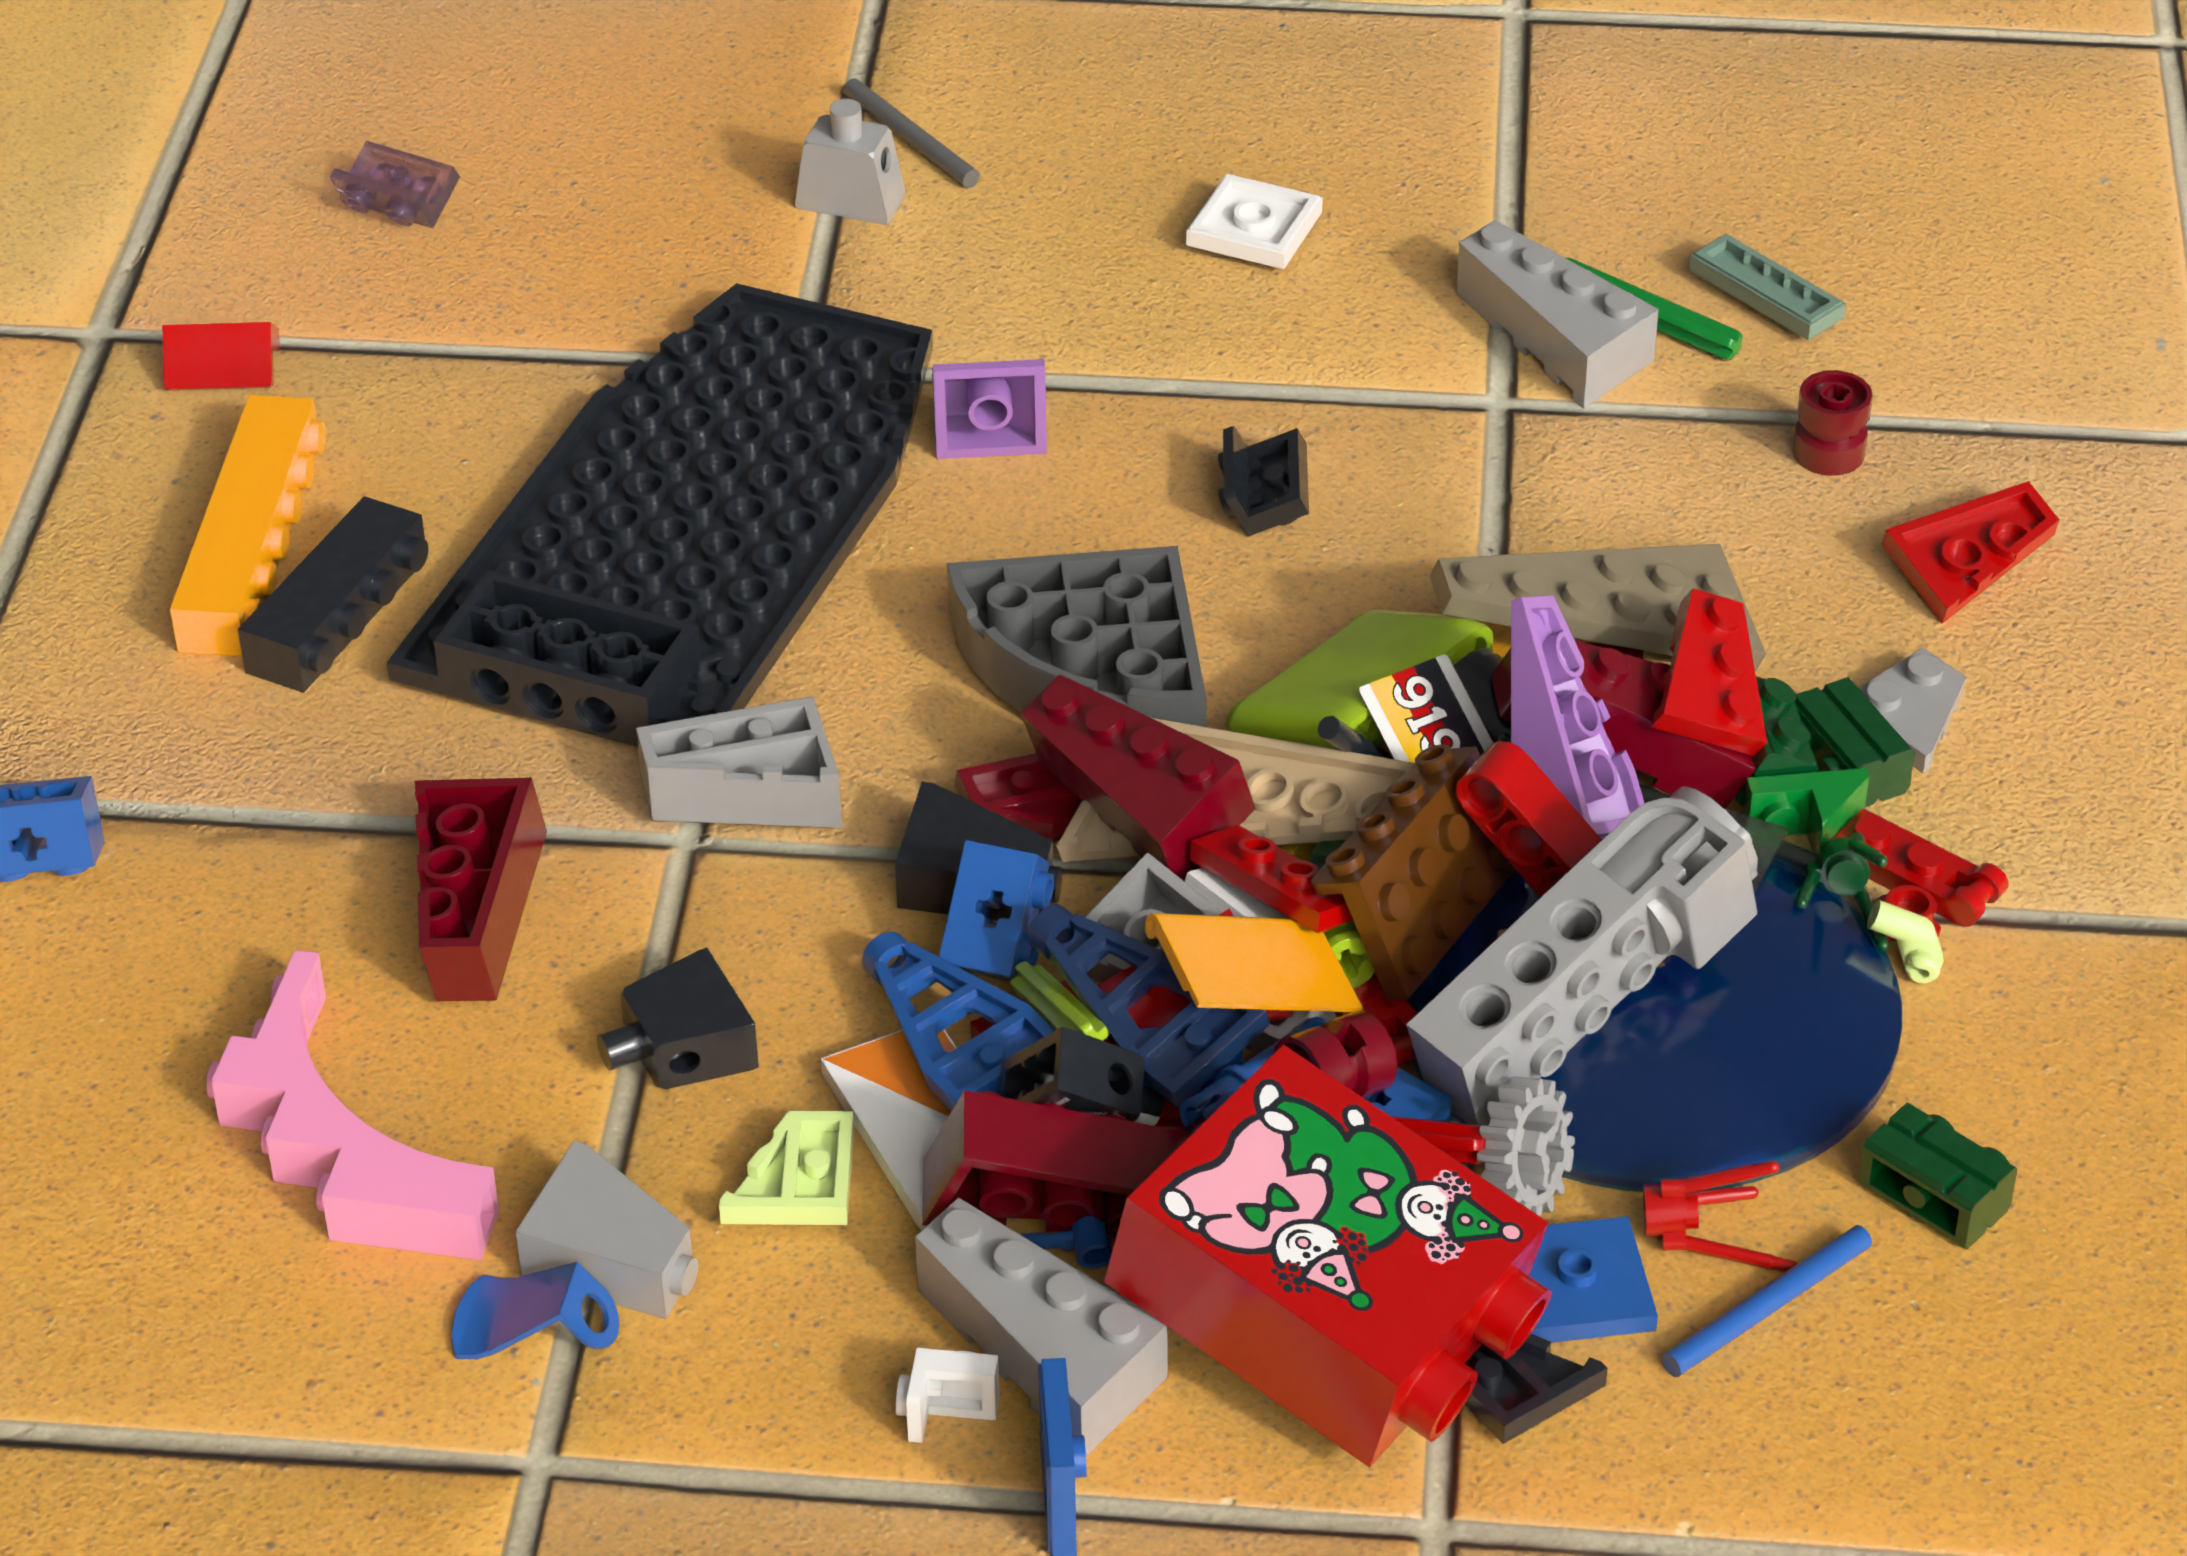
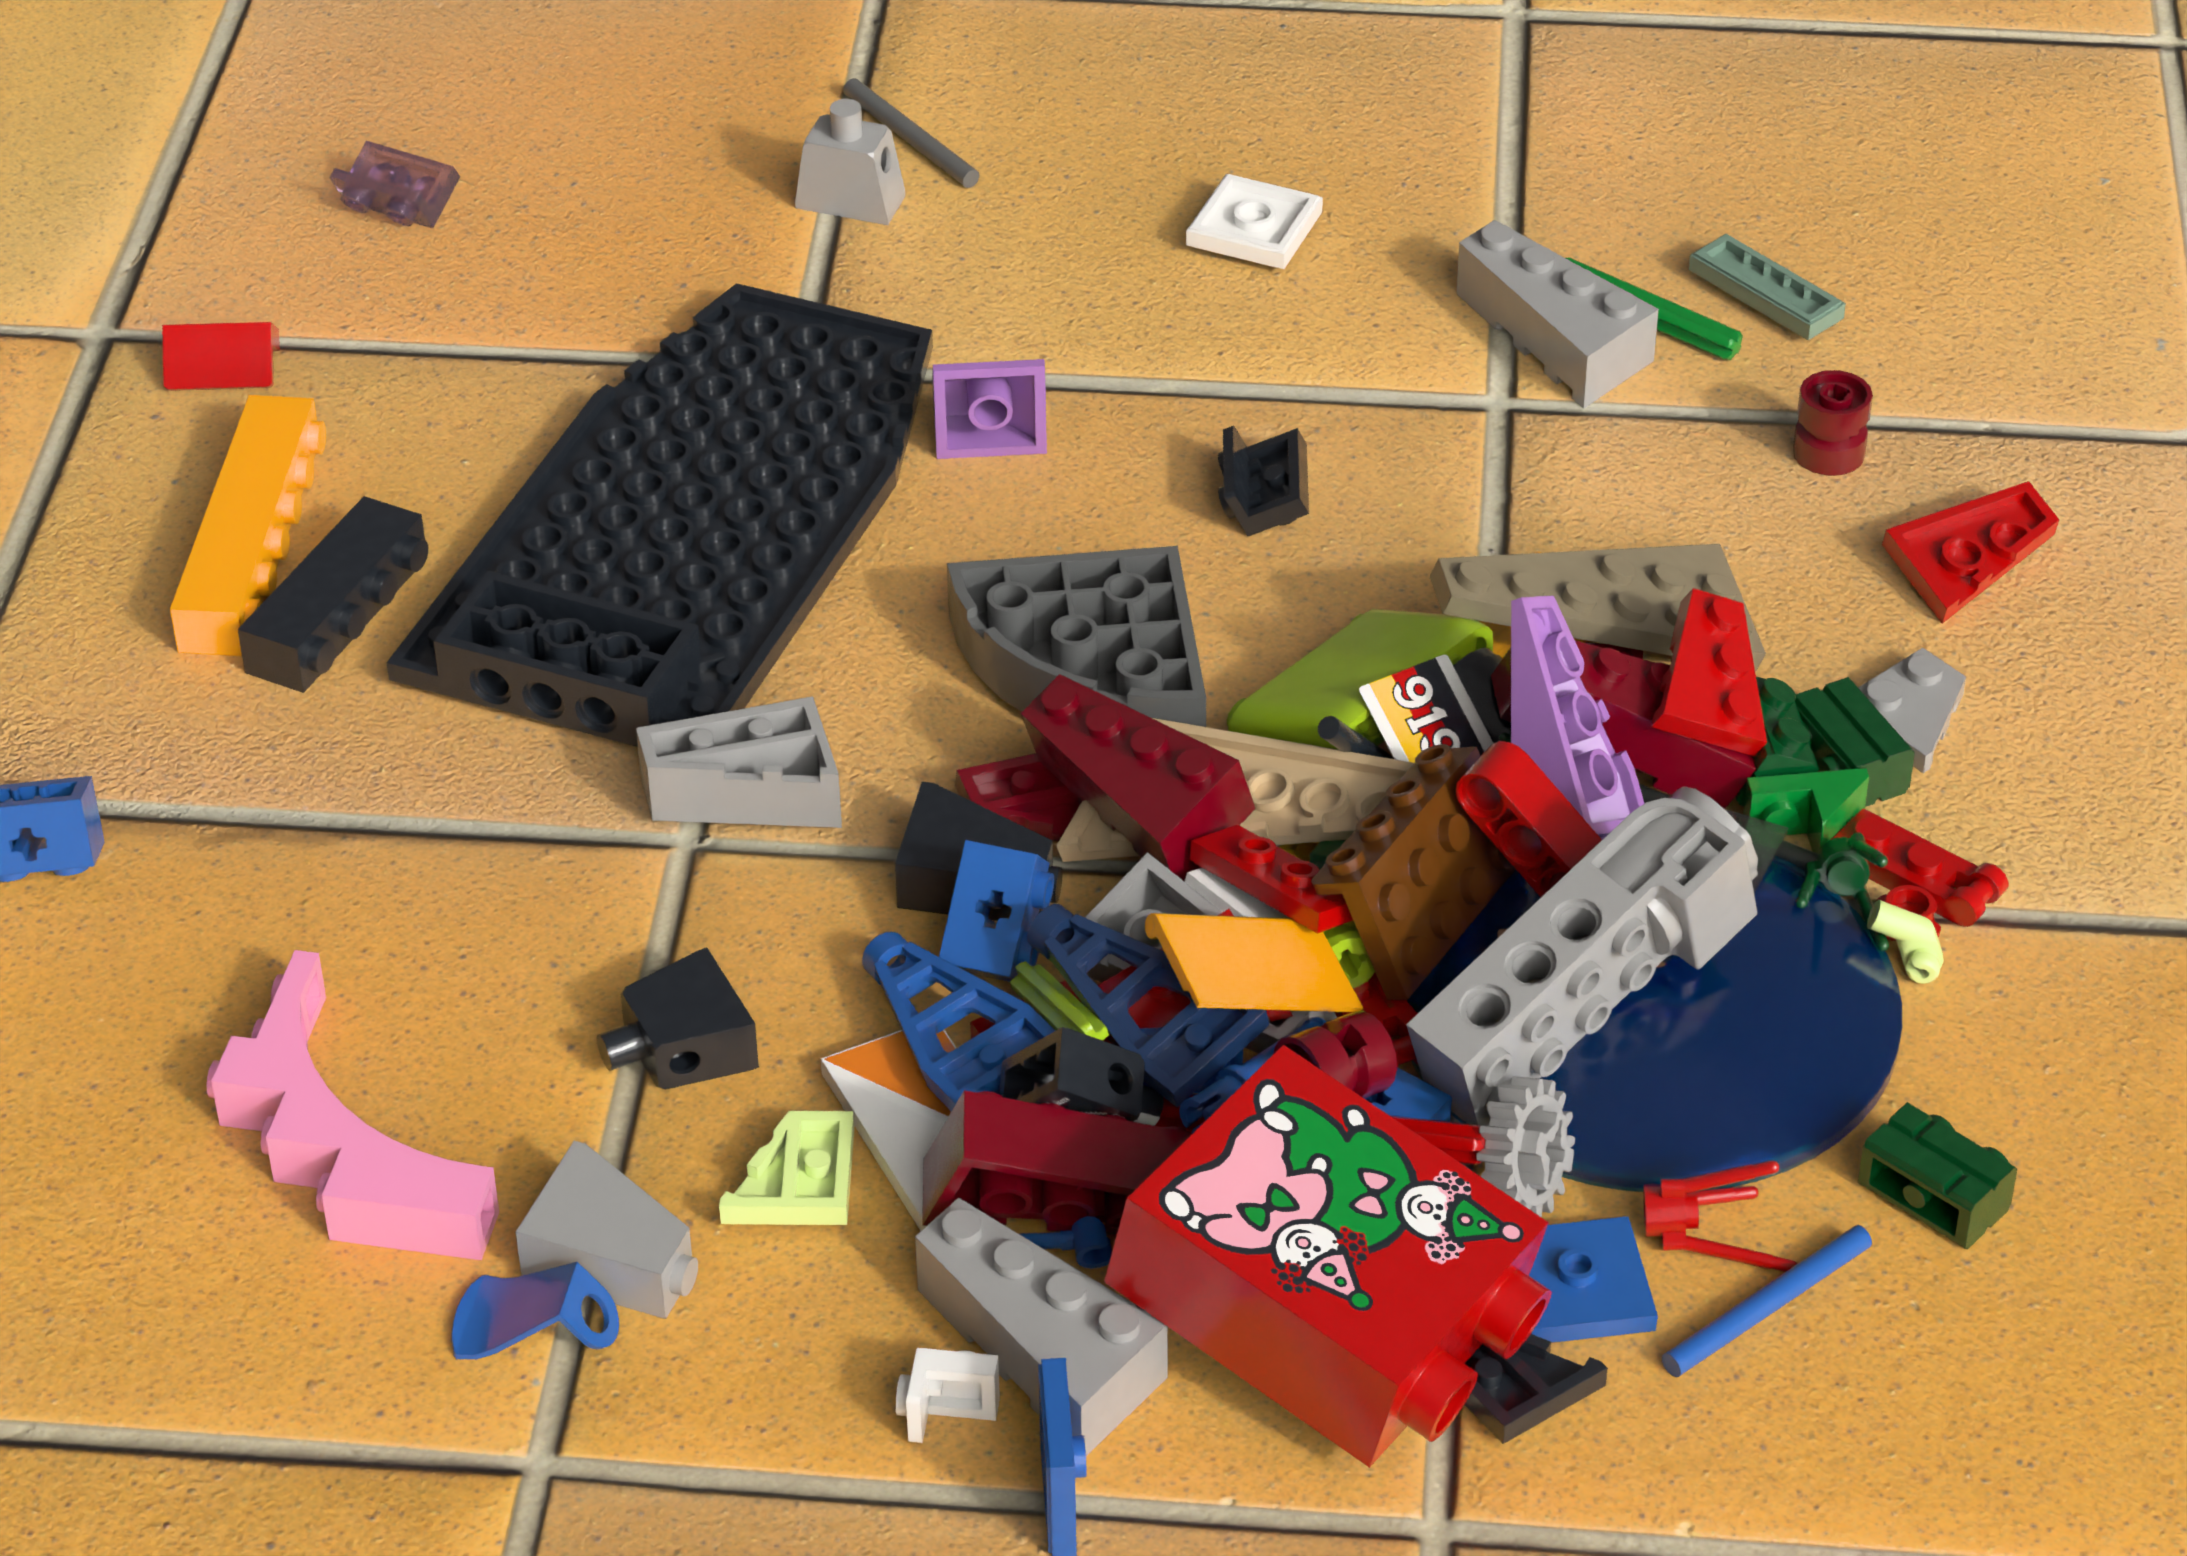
dark red wedge [415,777,547,1002] -> none

